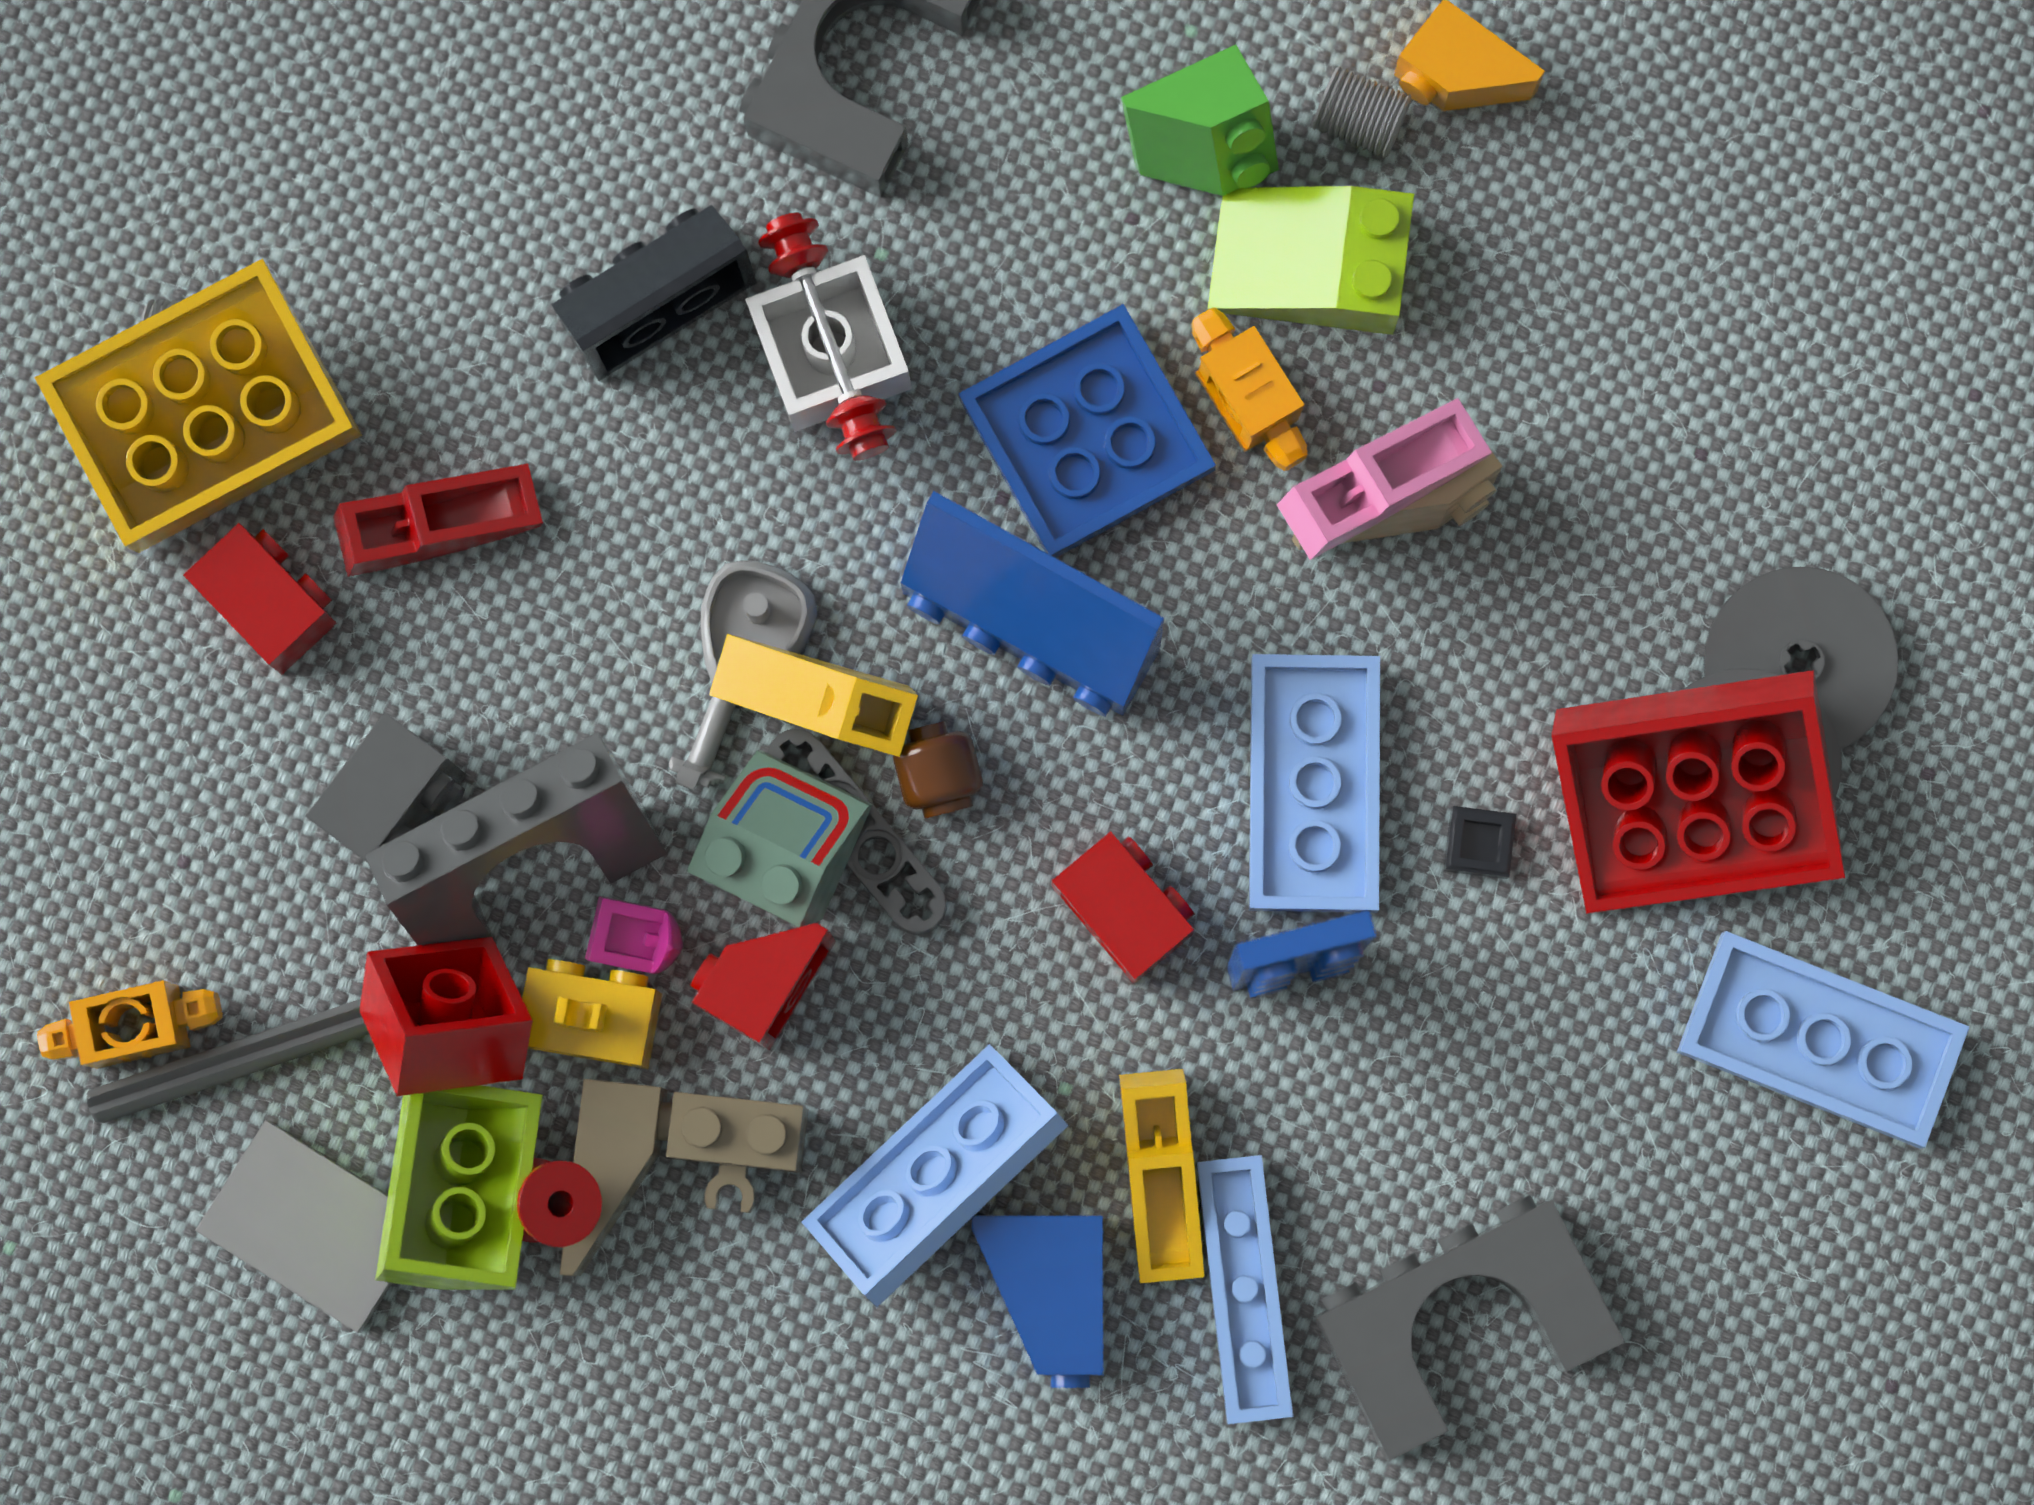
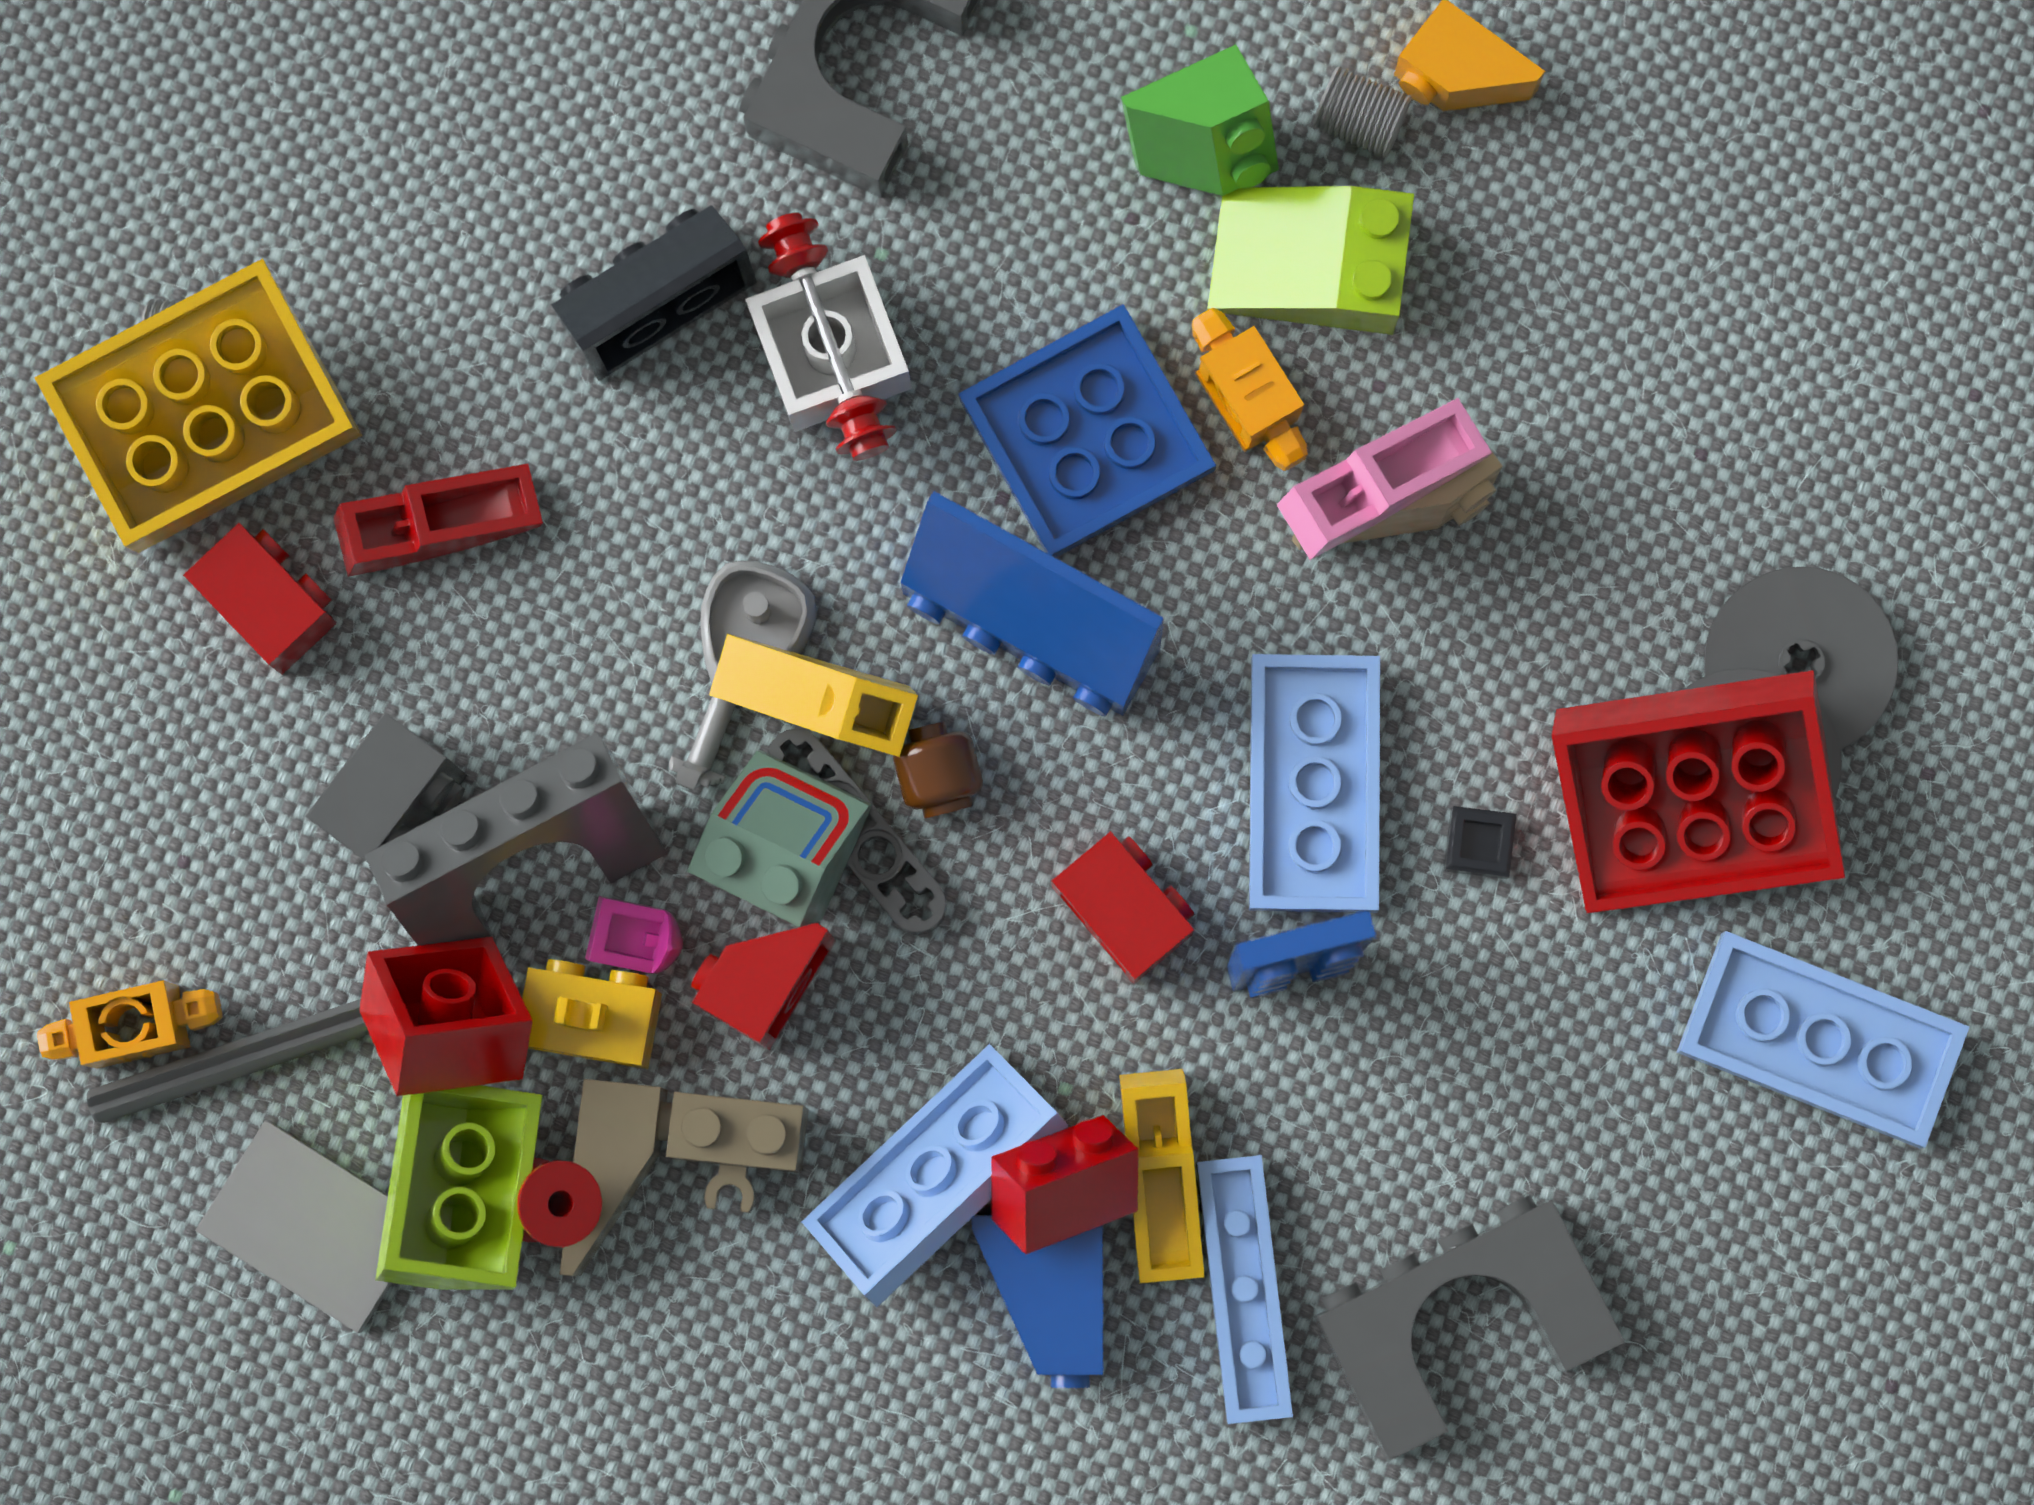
none -> red brick [991,1115,1139,1255]

